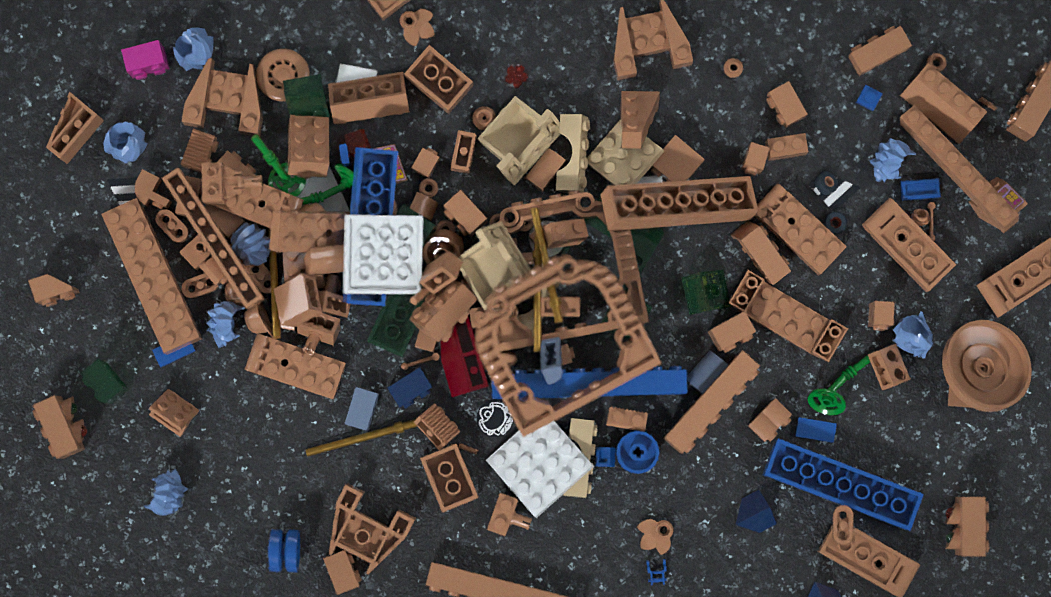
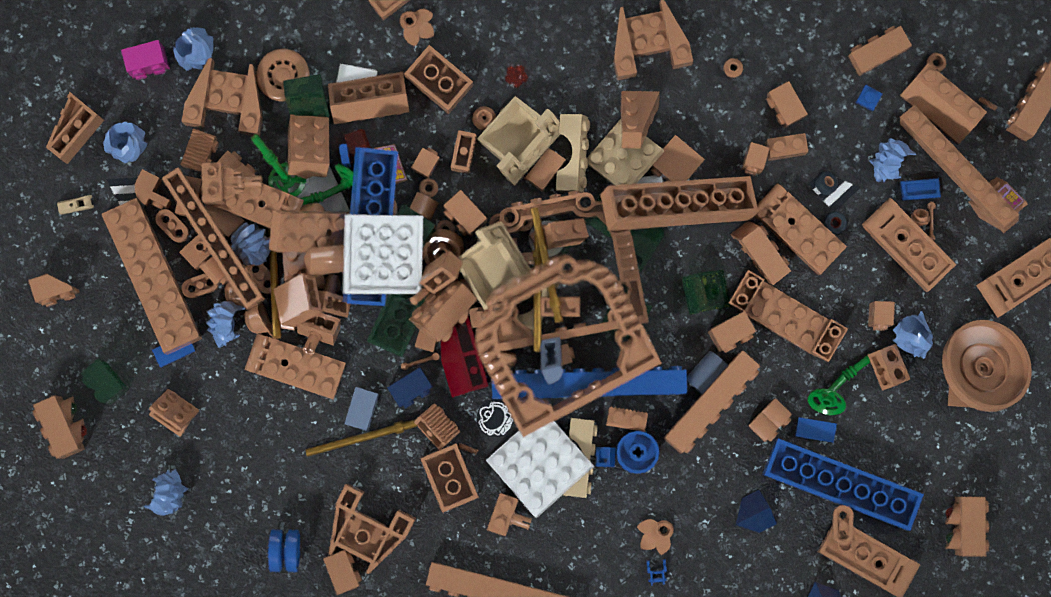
none -> tan bar [57,195,94,215]

